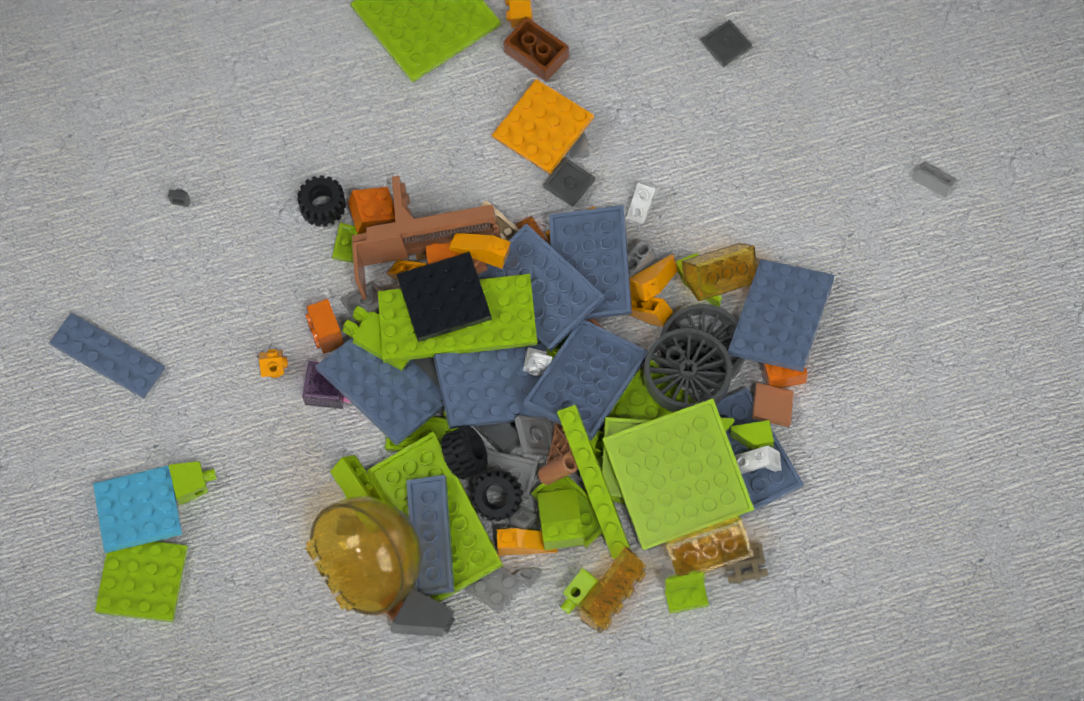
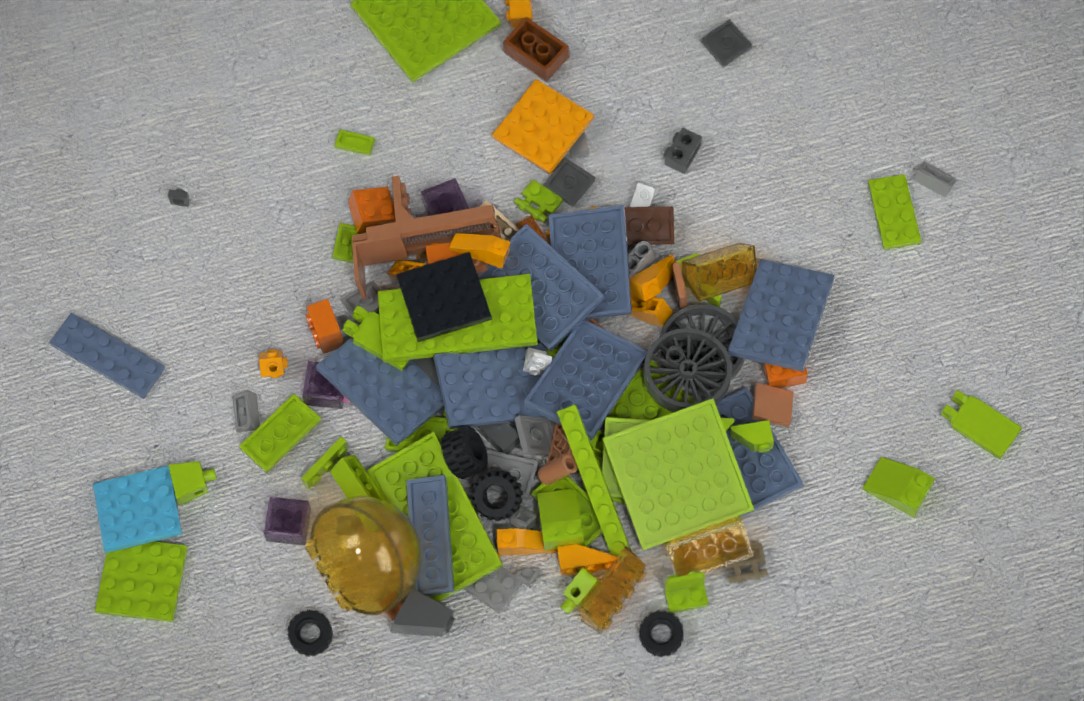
black tyre [297,175,346,227] -> none
white bracket [735,446,782,474] -> none
none -> light grey slope [232,391,260,433]
none -> lime plate [239,394,322,474]
none -> clear purple brick [264,497,311,545]
none -> black tyre [287,610,333,656]
none -> lime plate [301,437,348,489]
none -> lime tile [334,129,376,156]
none -> clear purple brick [421,178,469,216]
none -> lime plate [514,180,563,223]
none -> light orange slope [557,544,620,577]
none -> reddish brown plate [625,206,674,245]
none -> black tyre [639,610,684,657]
none -> dark grey brick [663,127,702,174]
none -> nougat tile [673,263,688,310]
none -> lime slope [862,457,935,518]
none -> lime plate [868,174,921,250]
none -> lime tile [941,390,1022,460]

